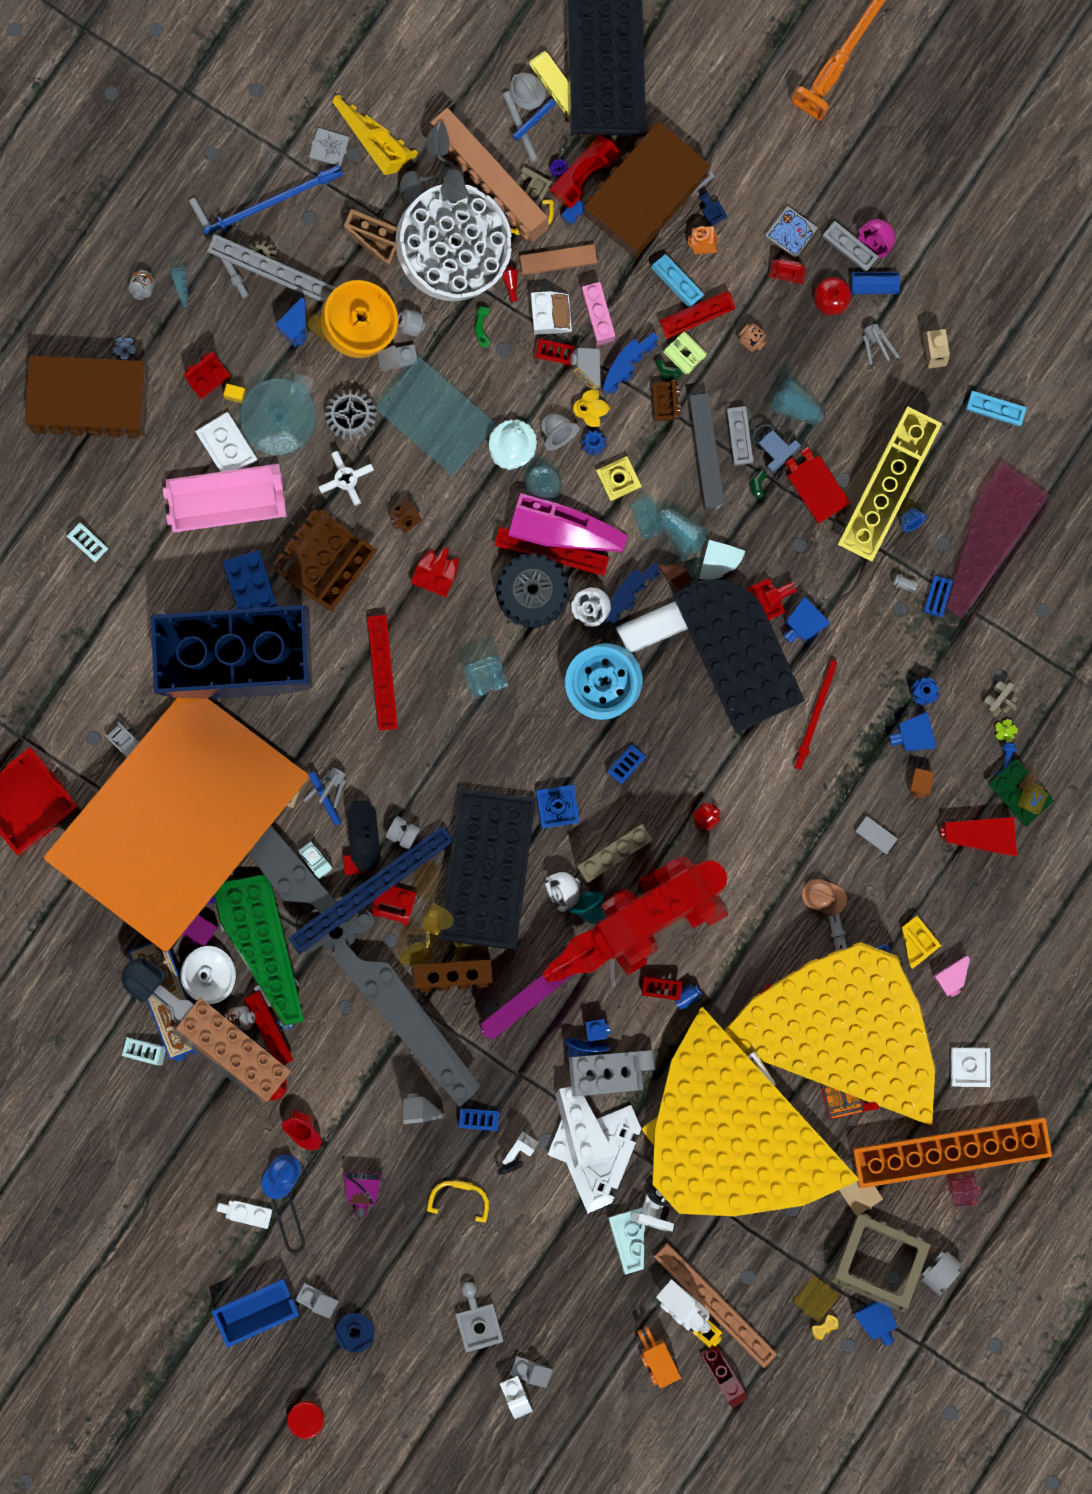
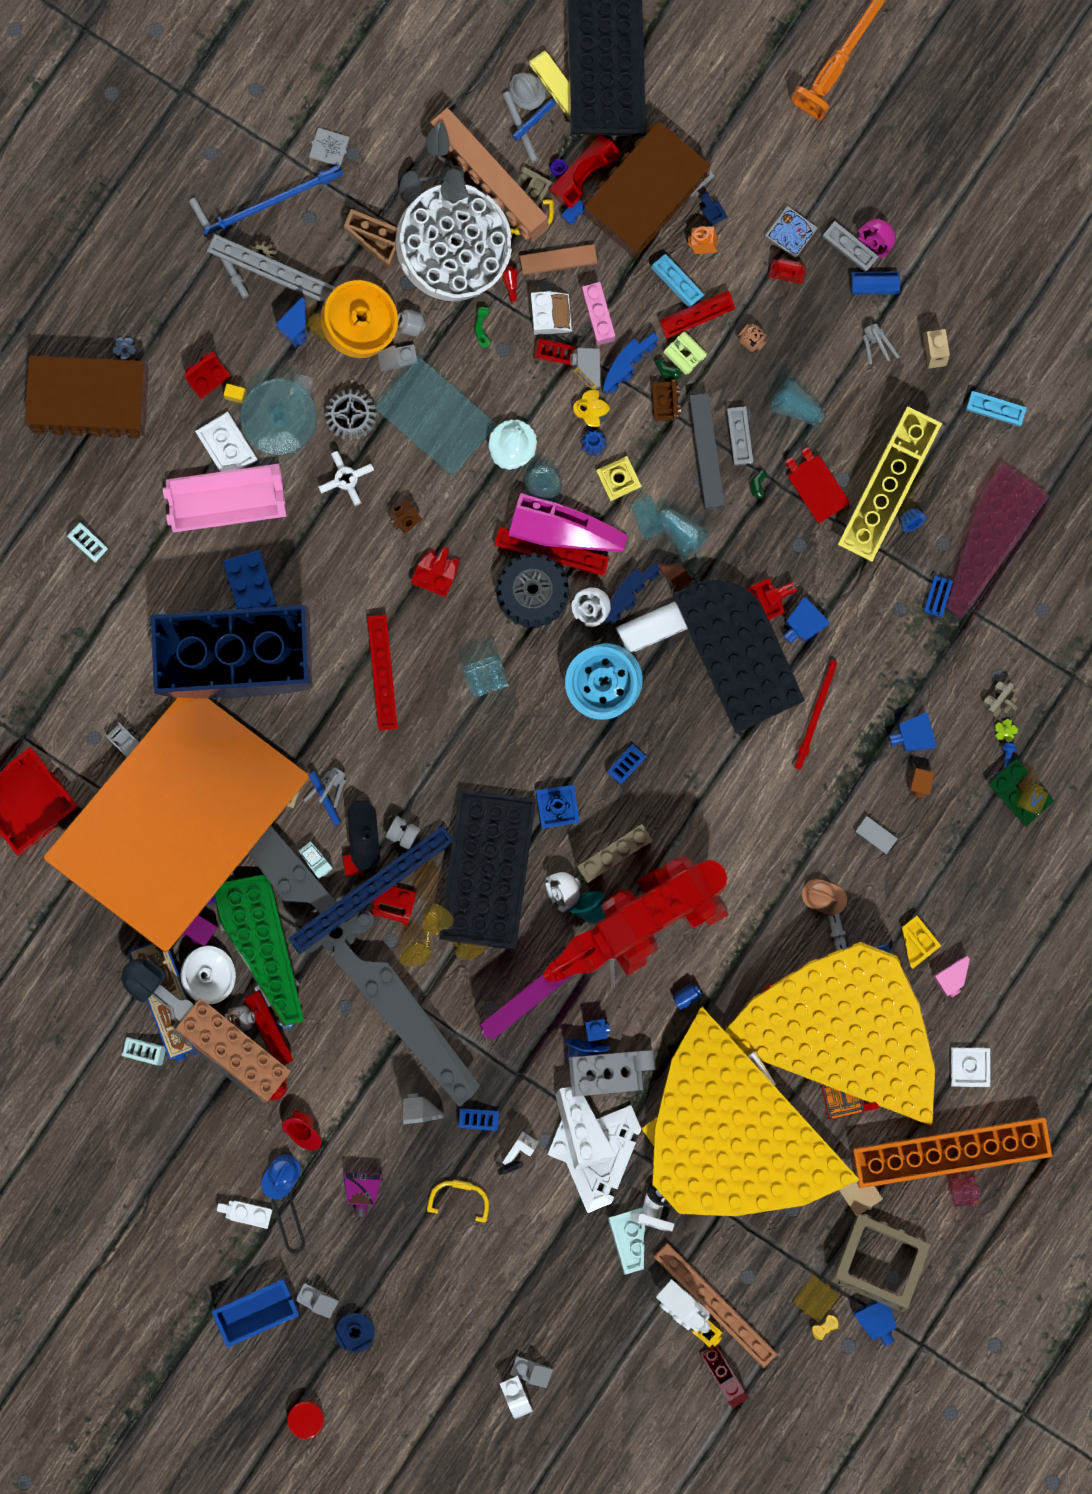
light grey head [128,270,155,300] -> none
clear light blue slope [170,265,189,309] -> none
reddish brown slope [273,509,377,612] -> none
yellow wedge [332,95,418,175] -> none
reddish brown brick [413,960,493,992] -> none
light grey plate [455,1282,504,1352] -> none
light grey piece [541,414,580,451] -> none
orange brick [637,1326,681,1389] -> none
red slope [642,976,683,1001] -> none
red head [693,802,721,831] -> none
light aqua brick [699,540,745,580] -> none
sand blue piece [751,423,801,474] -> none
red cylinder [814,277,852,316] -> none
light grey pin [892,574,918,594] -> none
blue brick [911,677,940,706] -> none
light grey brick [921,1251,965,1296] -> none
red slope [940,817,1017,857] -> none

